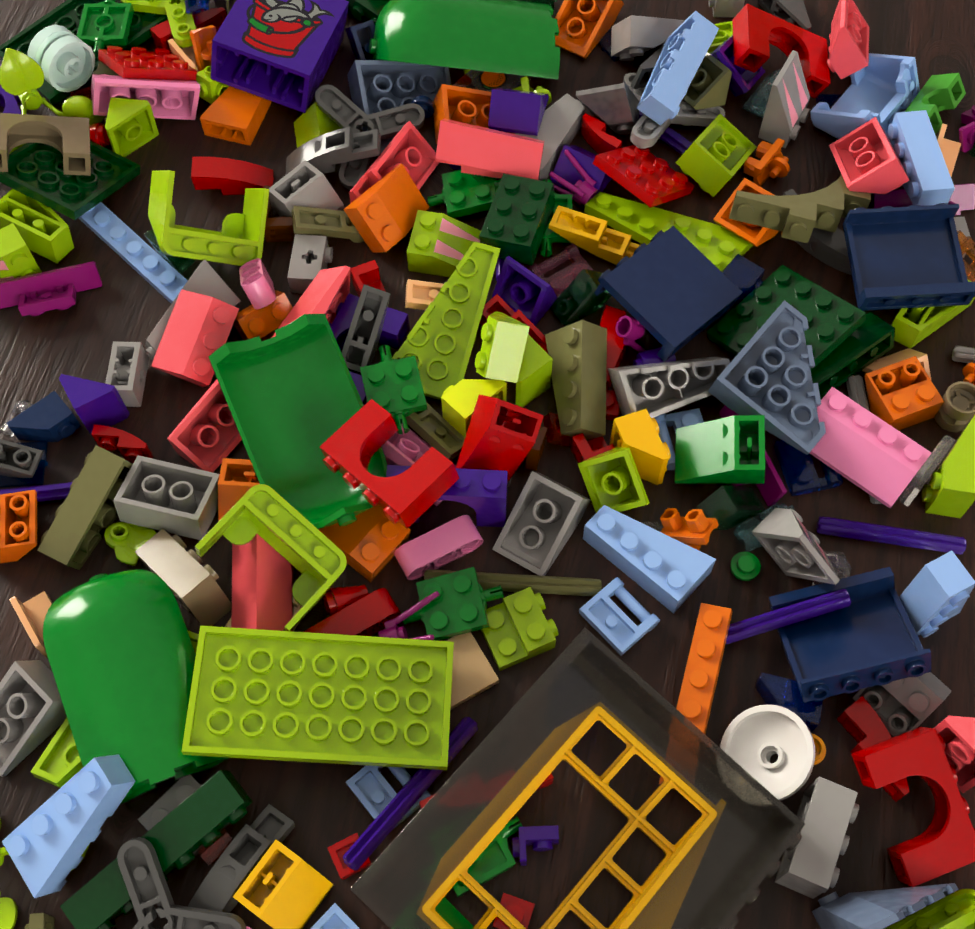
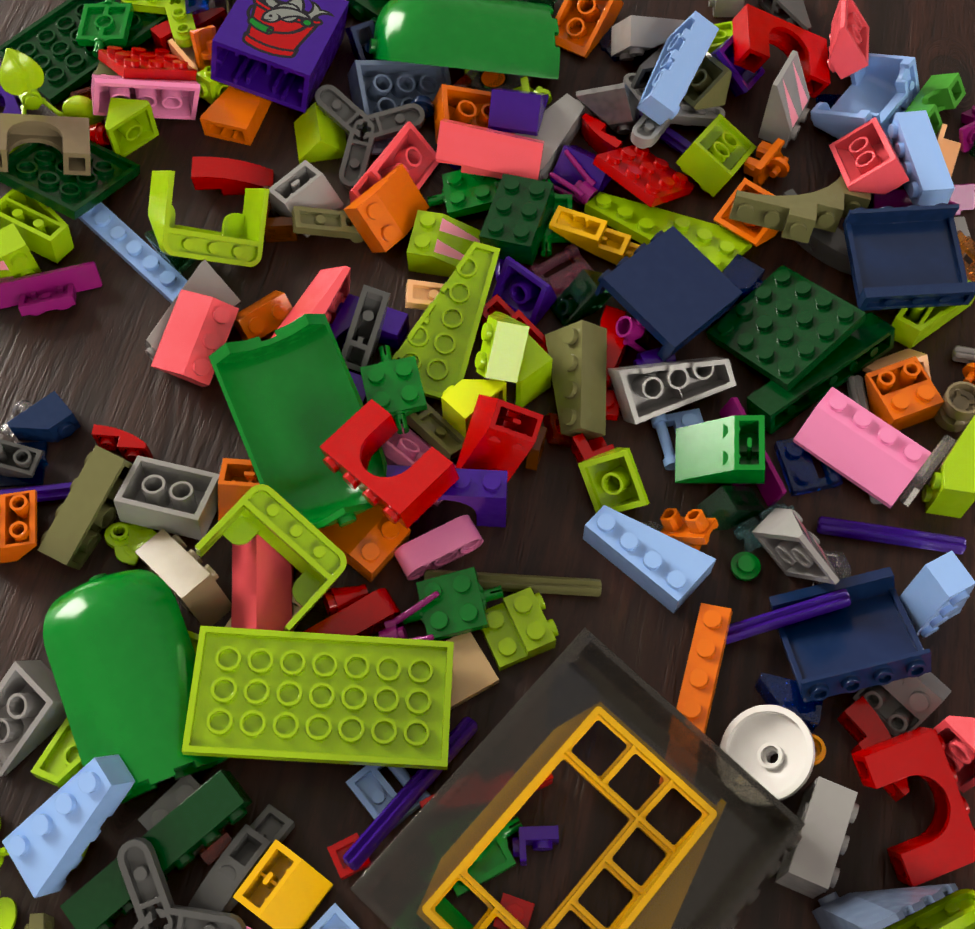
light nougat panel [9,591,53,658] -> none
light aqua wheel [27,25,95,92] -> none
dark purple slope [59,374,130,436] -> none
light grey brick [105,341,149,407] -> none
coral slope [167,379,242,472] -> none
bright pink beam [239,258,276,309] -> none
dark grey slope [286,127,381,174] -> none
light grey brick [287,234,333,294] -> none
red panel [350,260,386,297] -> none
light grey slope [492,471,591,576] -> none
light blue plate [579,577,660,656] -> none
yellow slope [609,409,671,485] -> none
sand blue slope [708,300,826,455] -> none
clear light blue hinge [743,70,781,118] -> none

